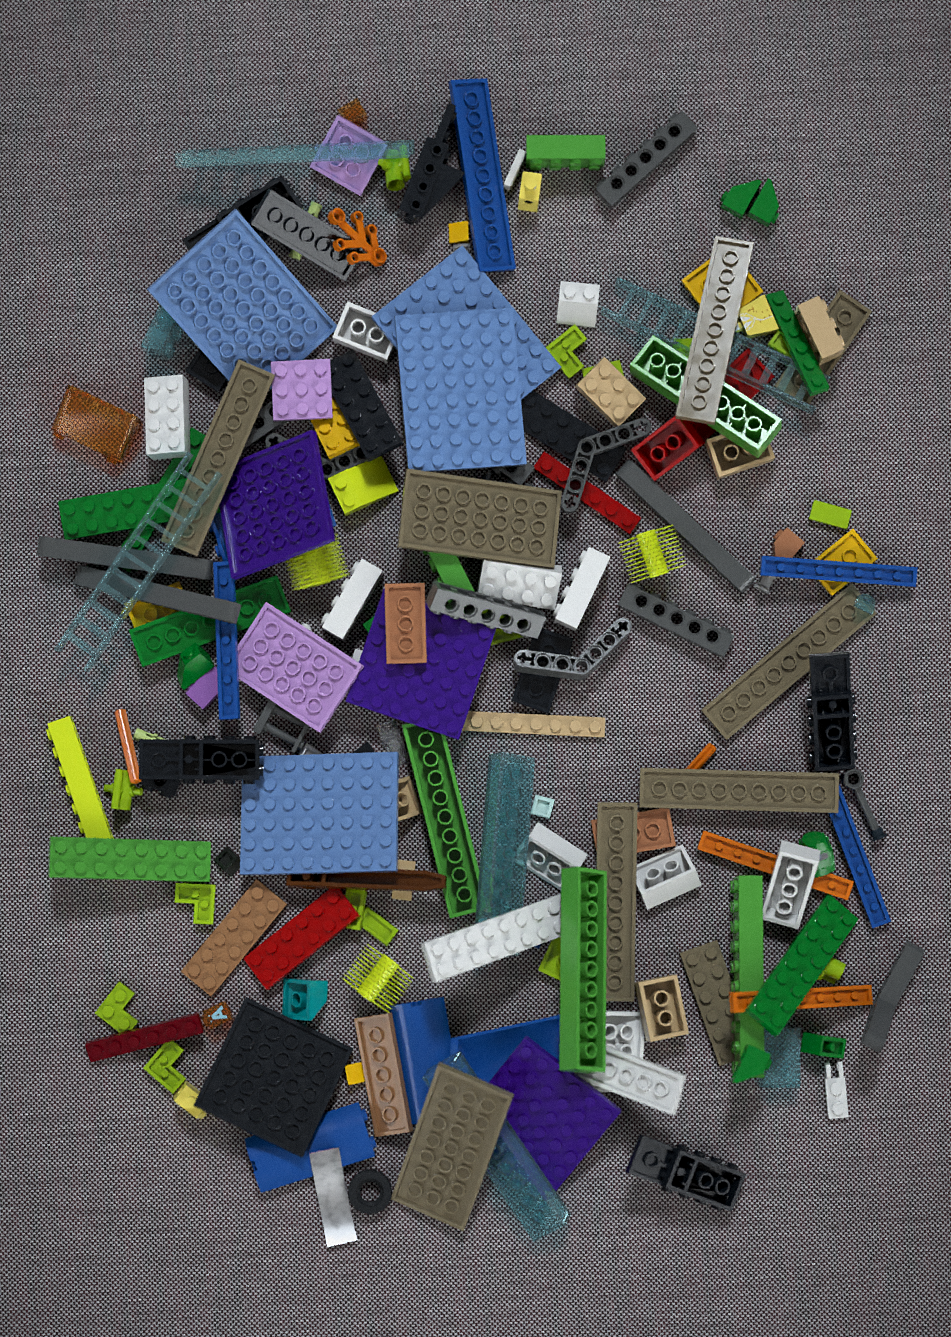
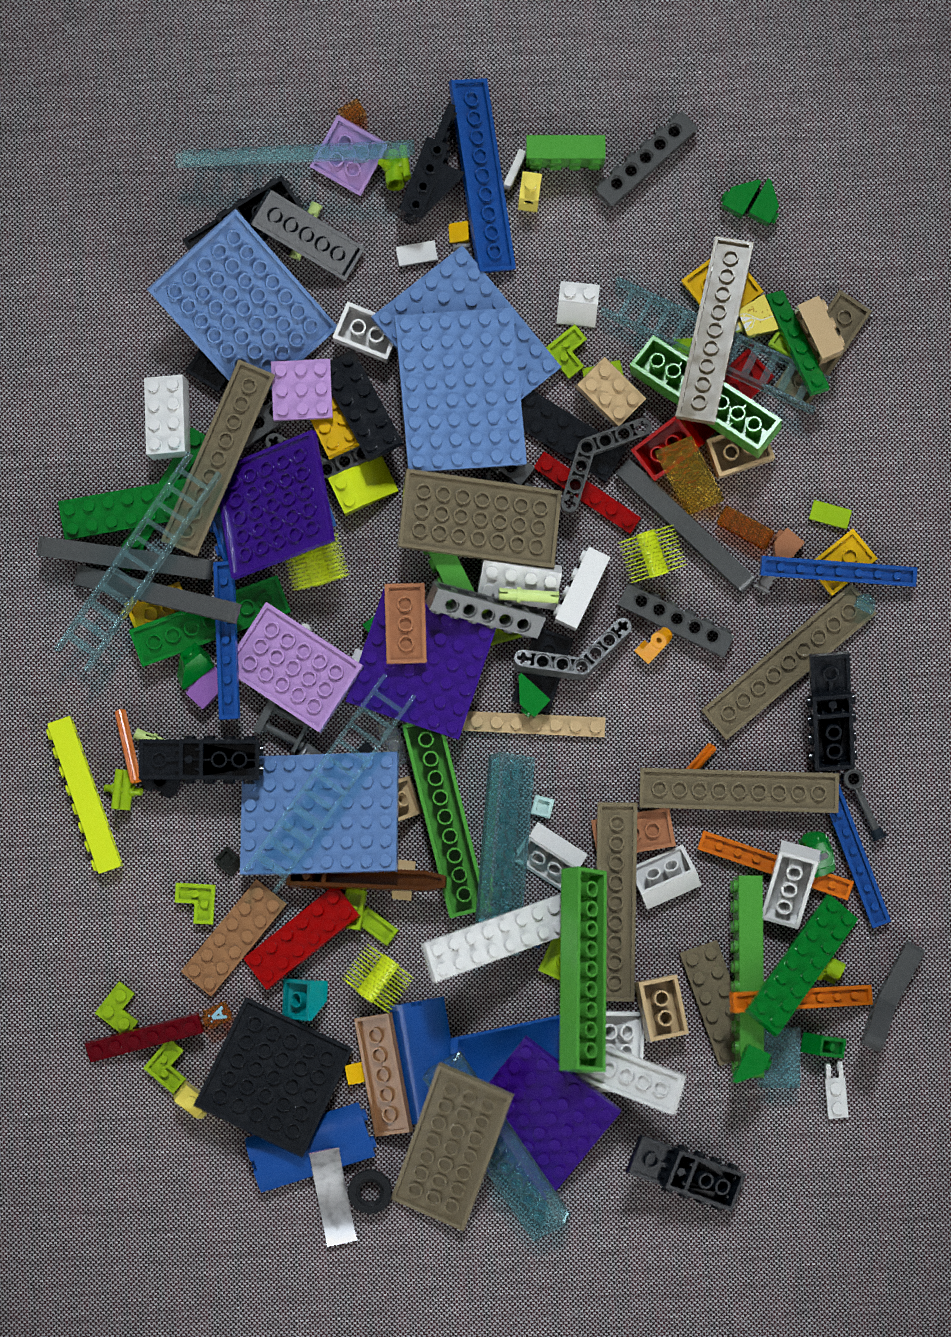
bright green brick [48,837,211,883] -> none
clear orange windscreen [51,385,143,465] -> none
clear light blue brick [141,305,183,362] -> none
white brick [321,559,383,642] -> none
orange plant [327,208,387,267] -> none
none -> clear light blue ladder [243,673,416,893]
none -> white tile [396,240,438,267]
none -> yellowish green pin [498,587,559,604]
none -> green slope [518,673,550,718]
none -> light orange leg [634,627,672,664]
none -> clear yellow plate [655,436,724,515]
none -> clear orange beam [716,505,775,550]

